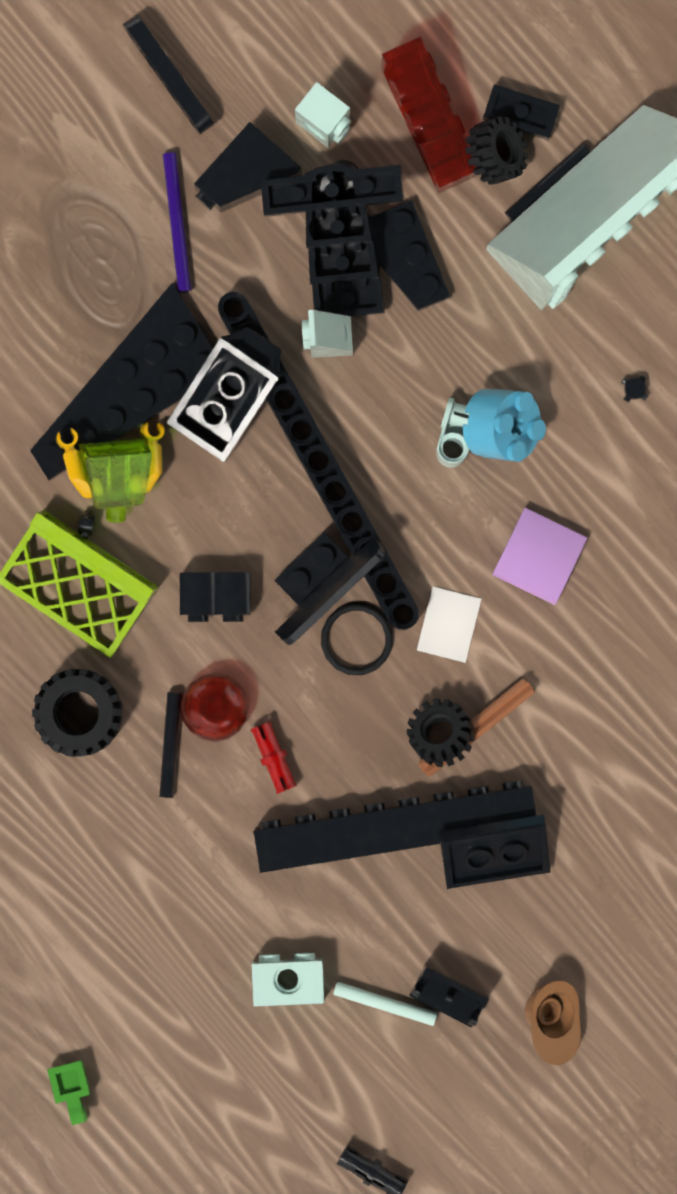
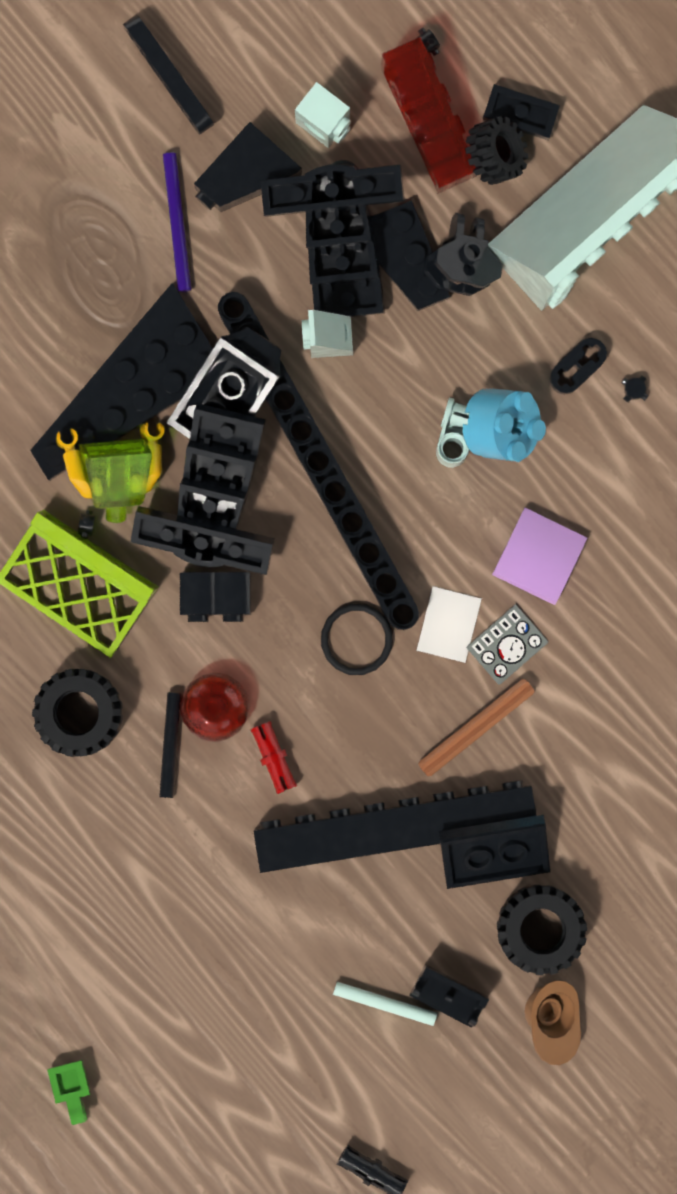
light aqua brick [252,952,324,1006] -> none
black plate [274,532,385,645] -> none
black tyre [407,698,475,767] -> none
black bar [504,144,590,222] -> none
none -> black slope [131,403,275,575]
none -> black piece [417,27,440,56]
none -> black hinge [424,212,503,296]
none -> sticker [466,604,548,685]
none -> black tyre [497,884,587,976]
none -> black beam [549,338,607,395]

